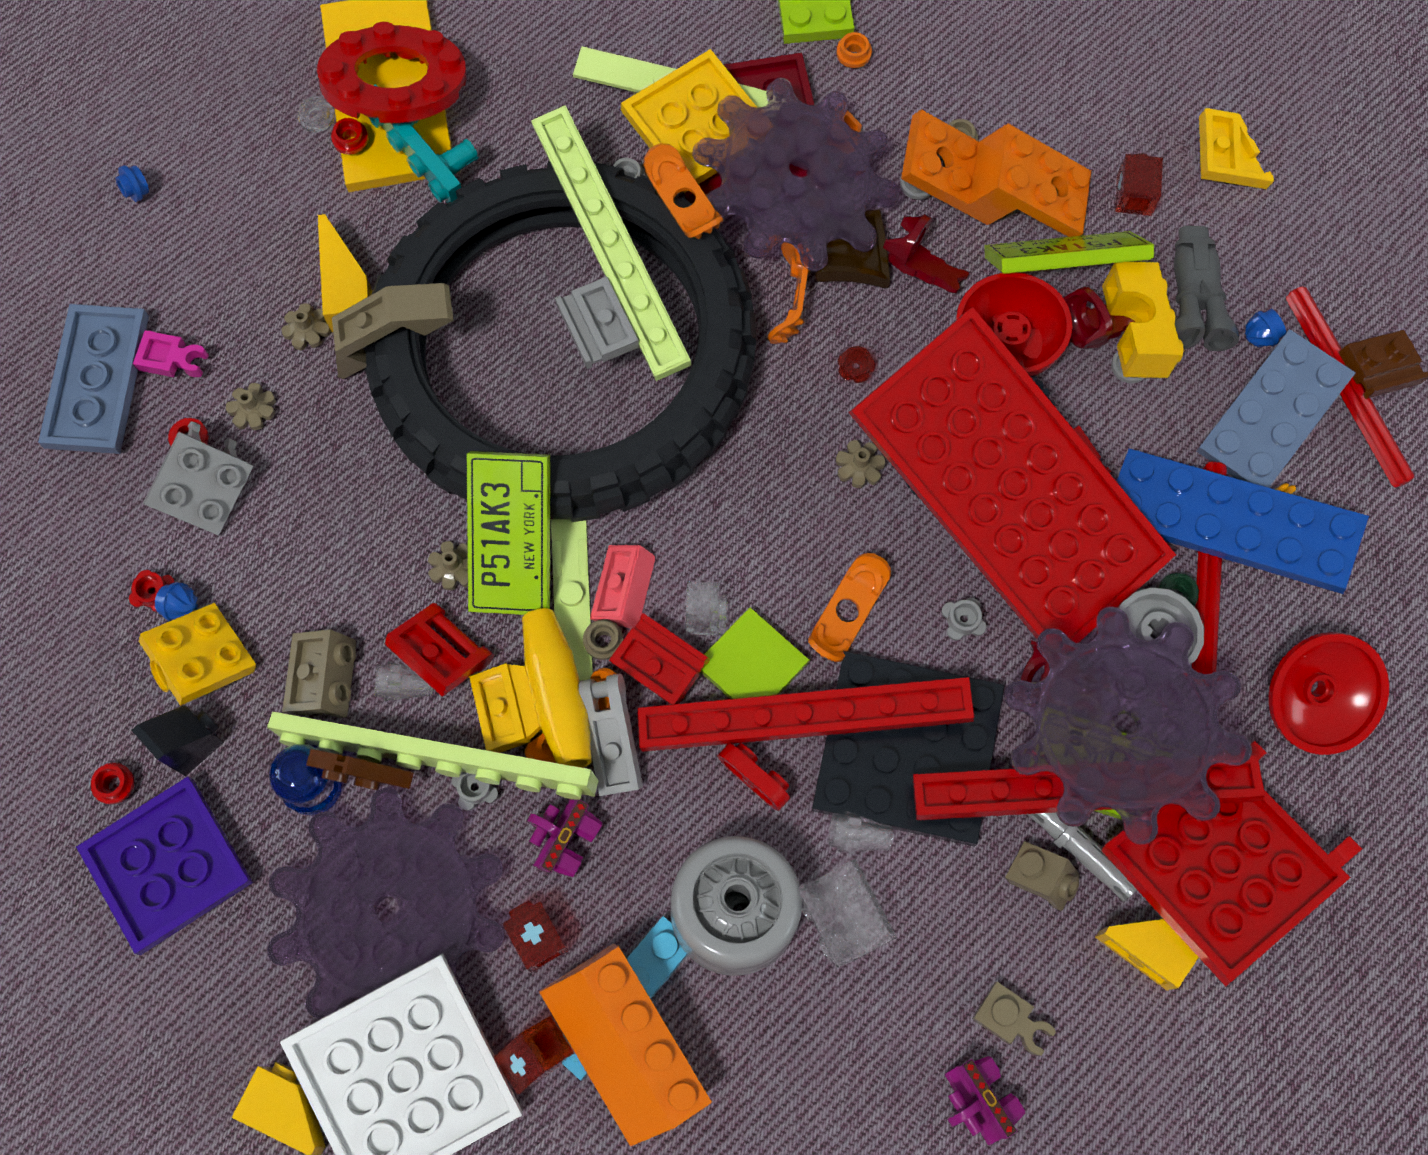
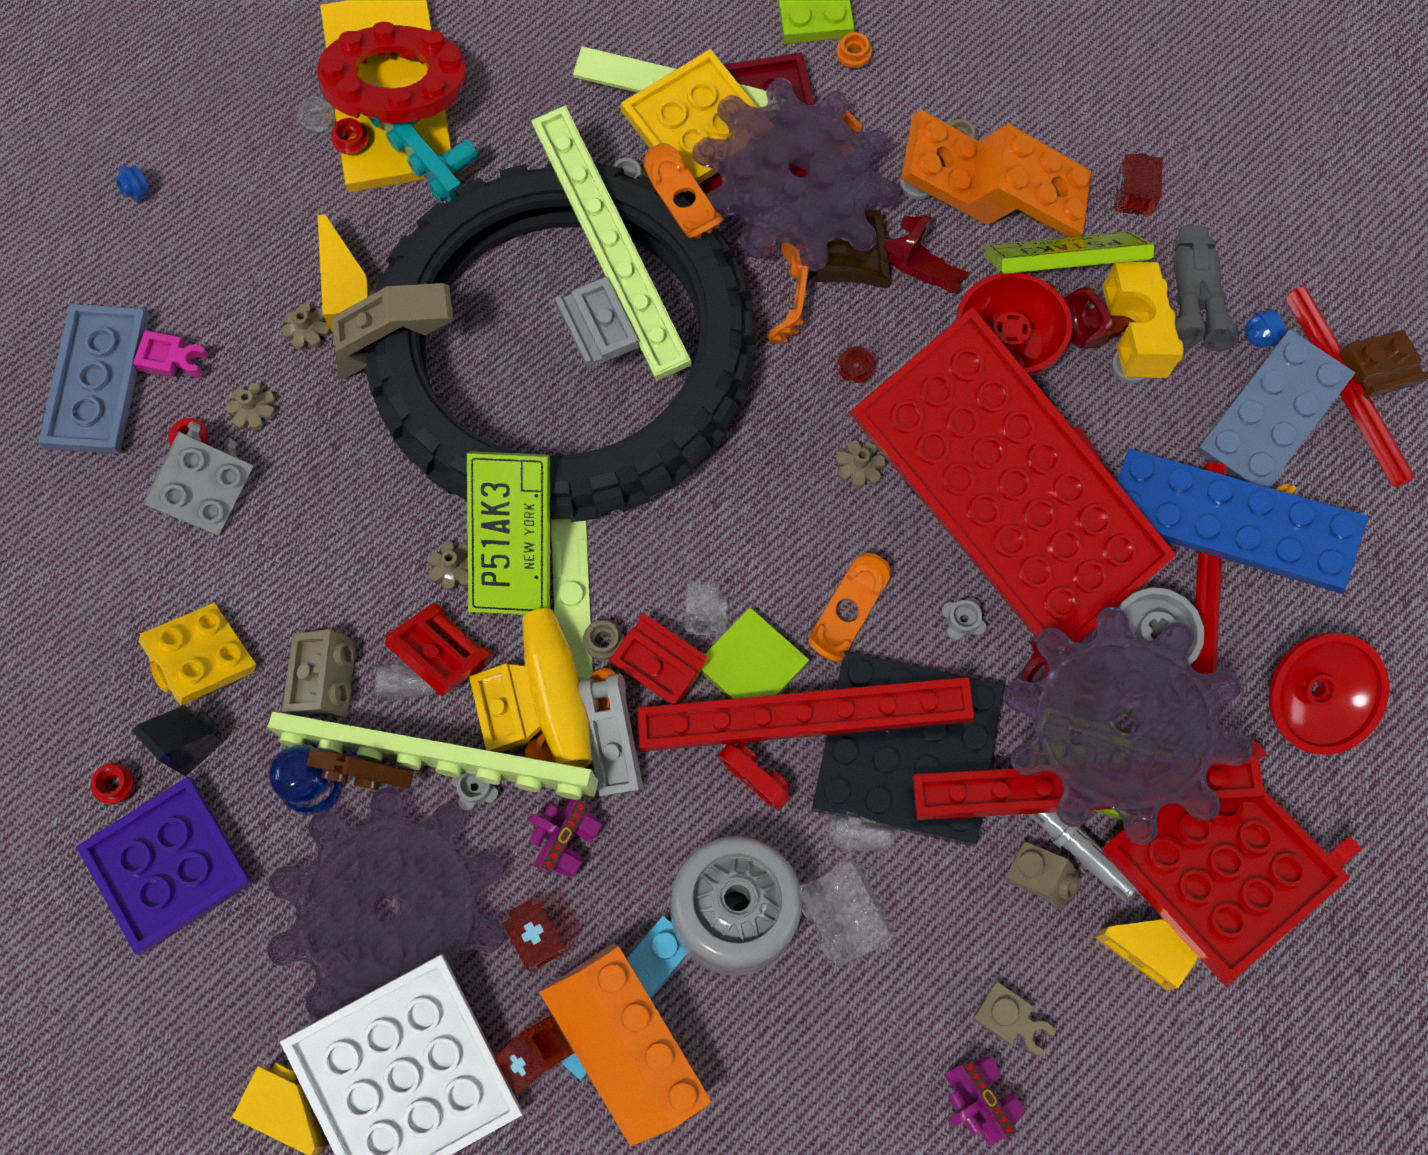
red plate [129,570,175,613] -> none
blue plate [155,582,198,621] -> none
coral slope [590,545,655,628] -> none
clear green plate [1158,573,1199,606] -> none
yellow wing [1199,108,1274,189] -> none

